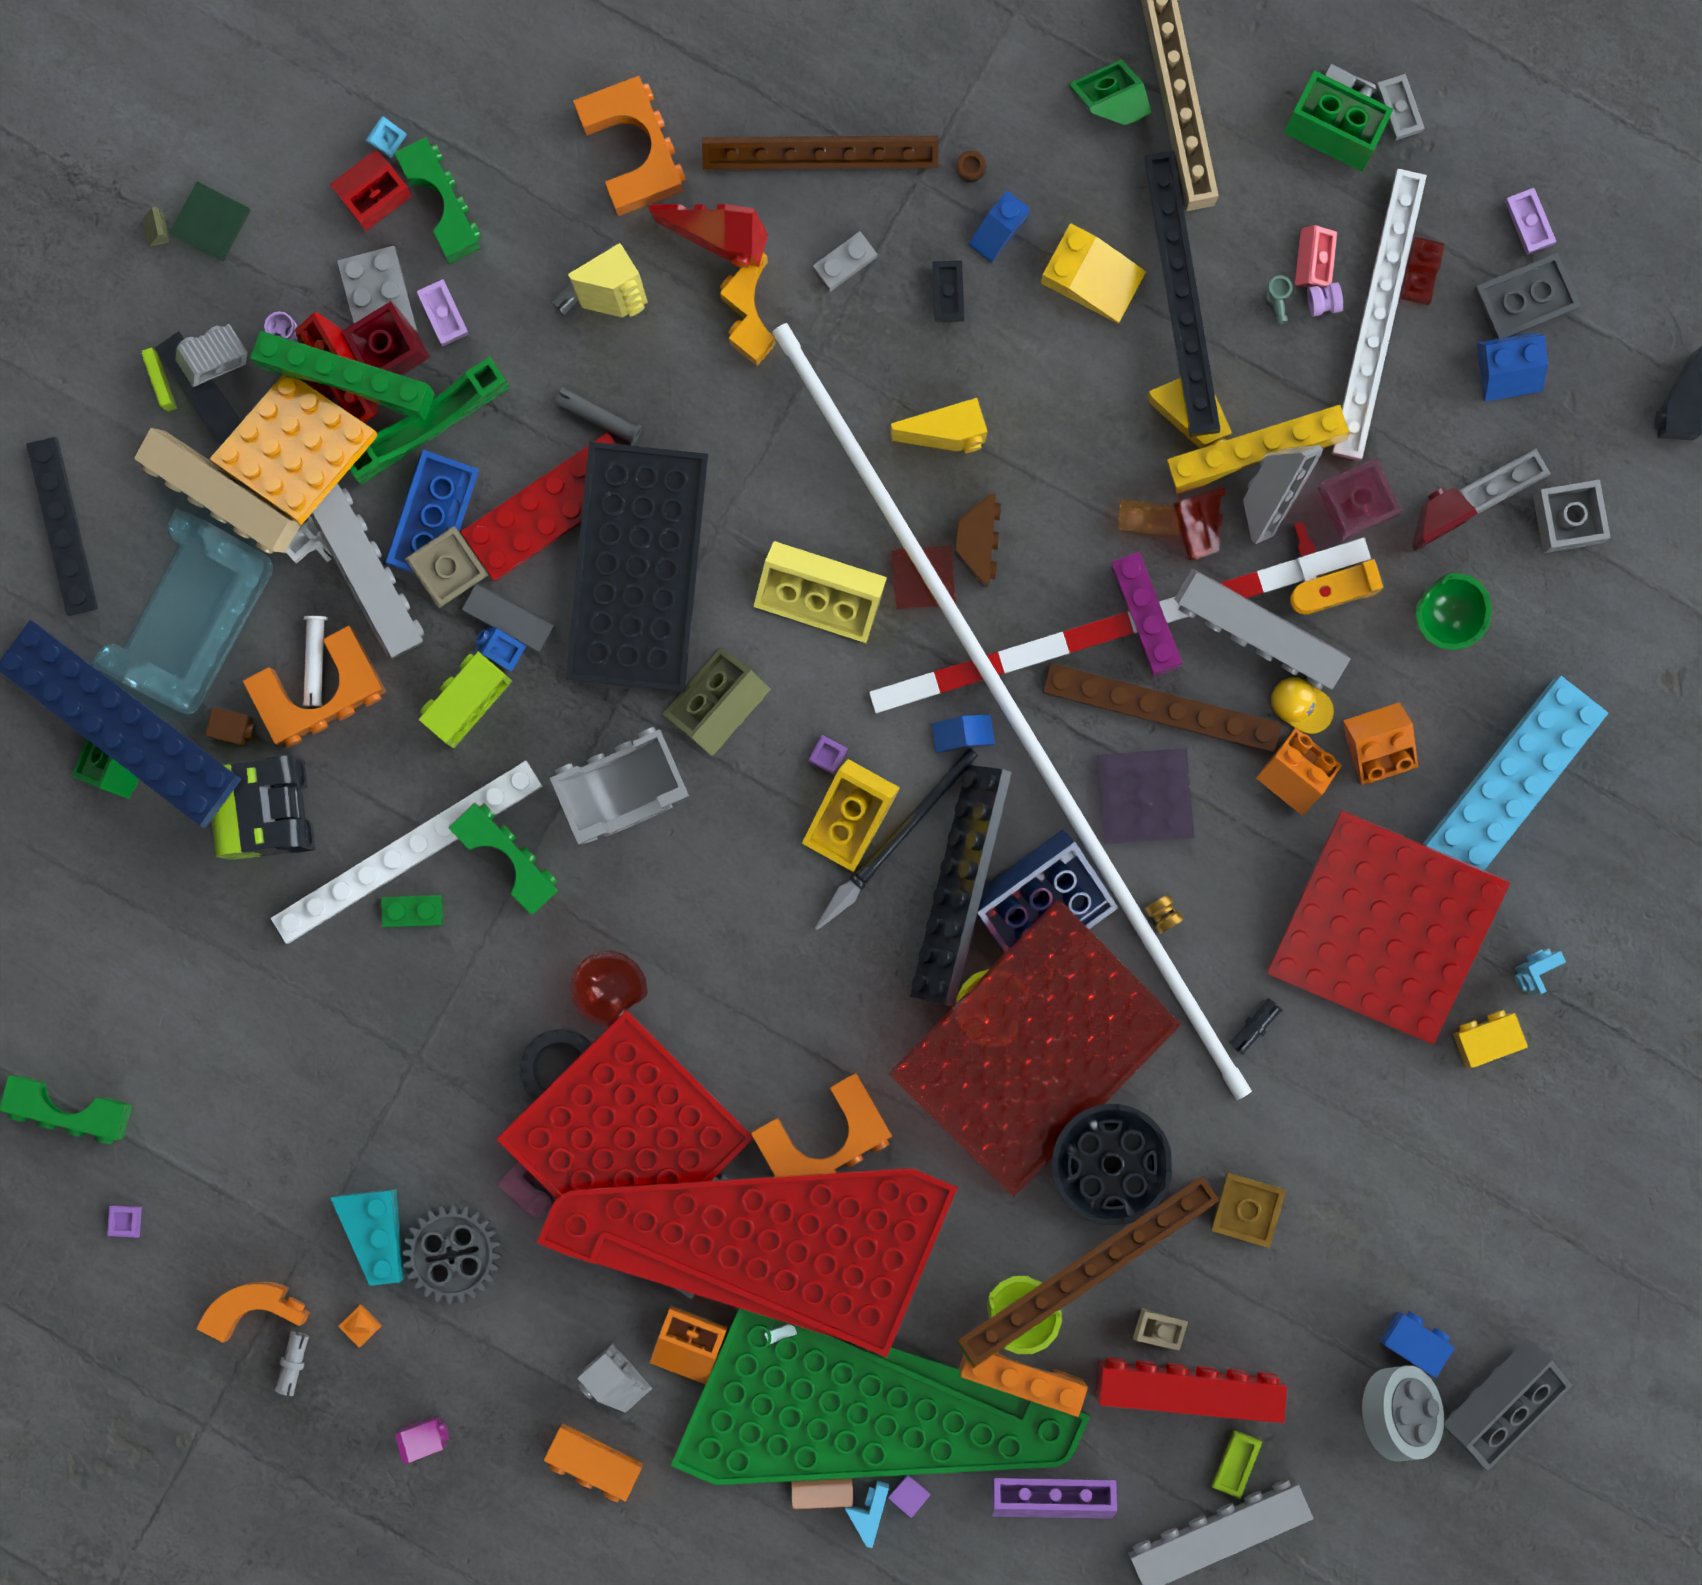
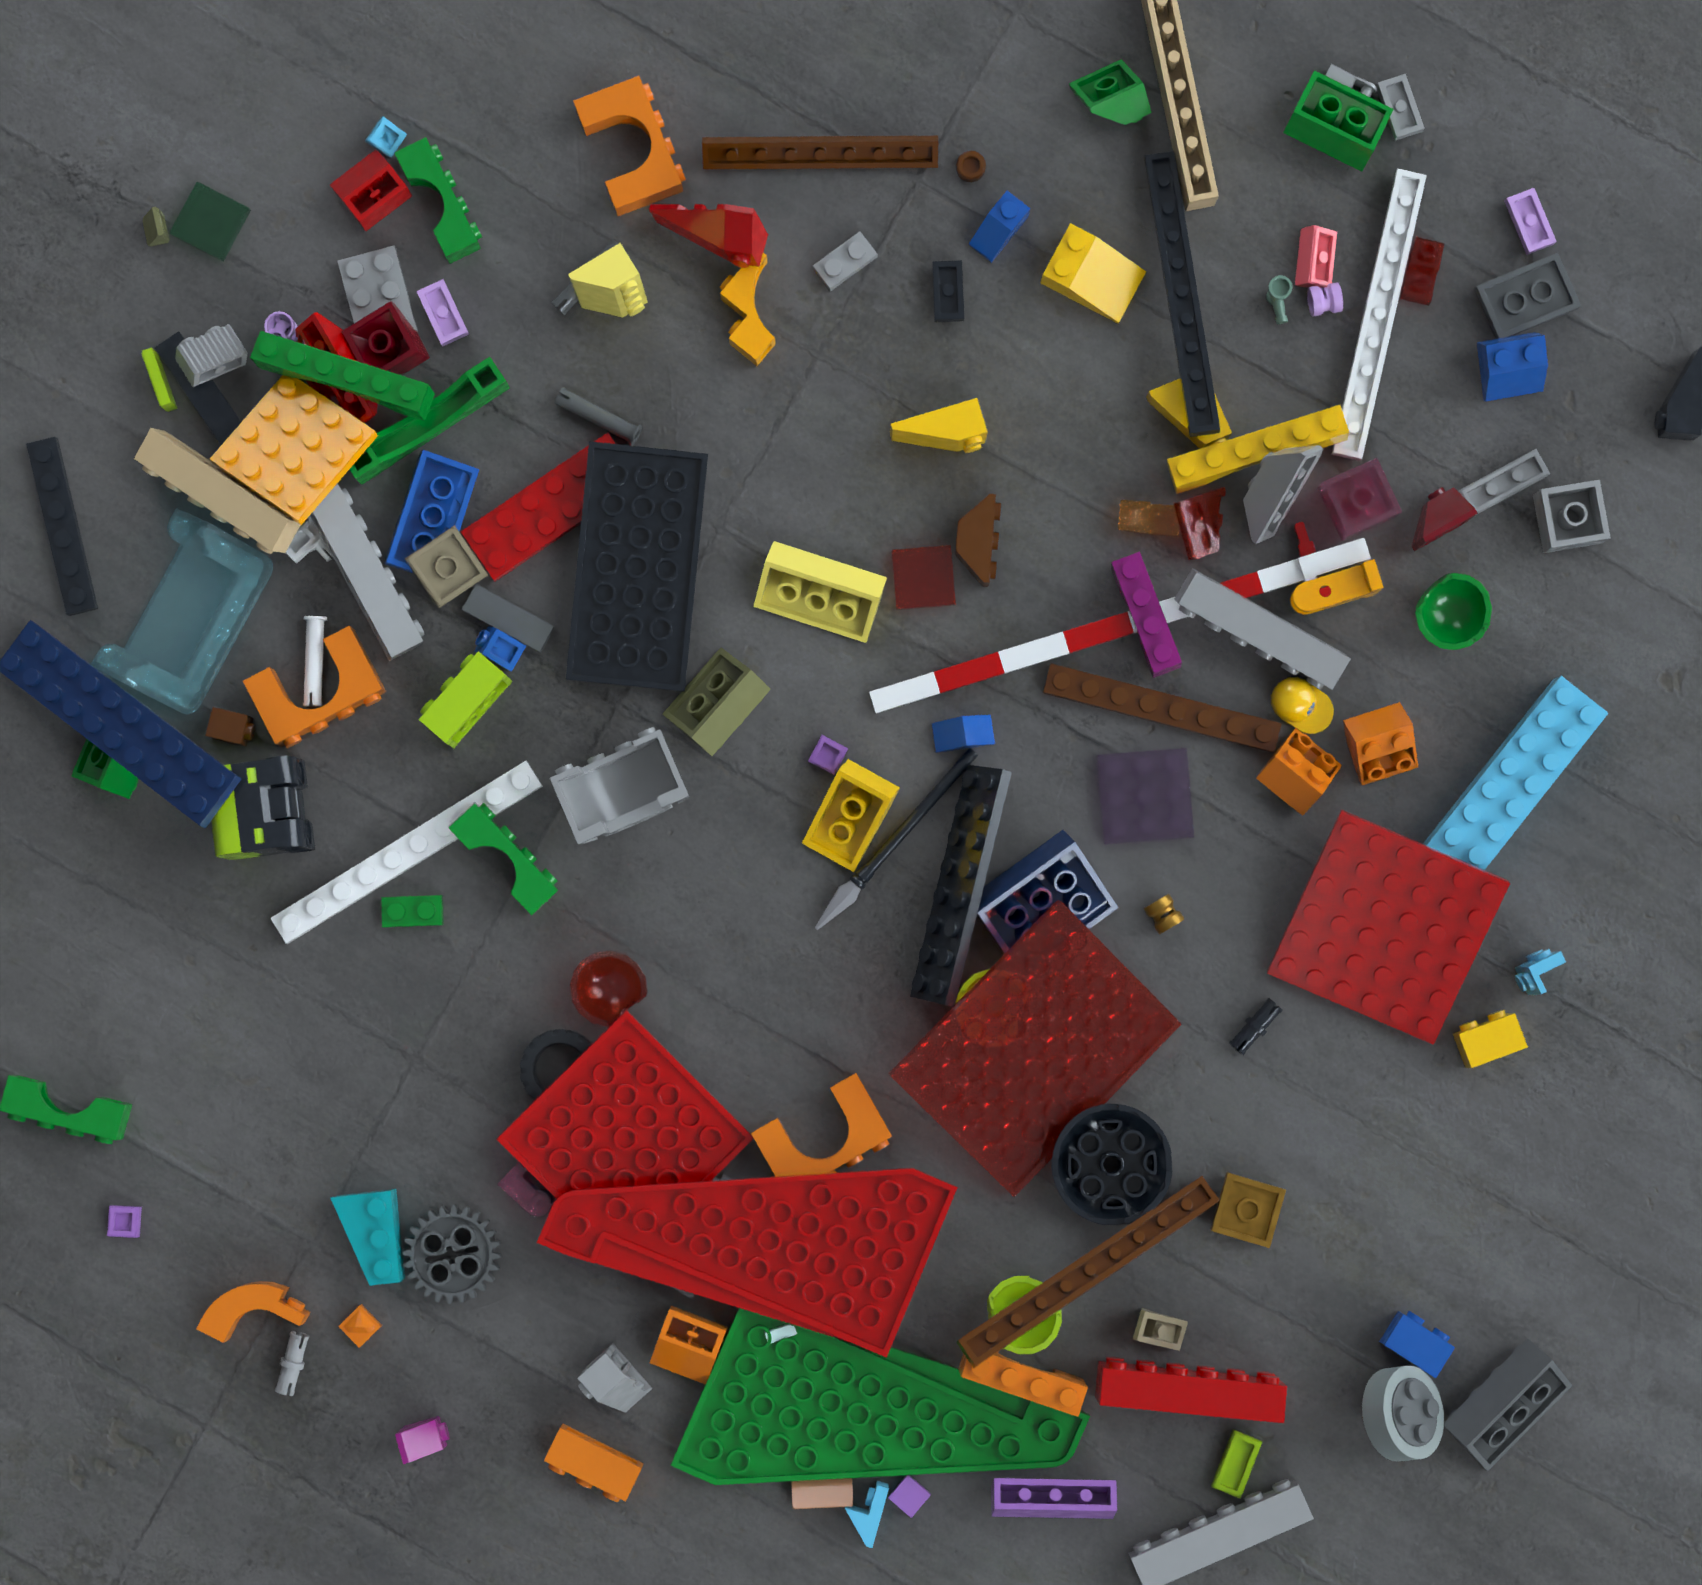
white piece [772,323,1252,1100] -> none

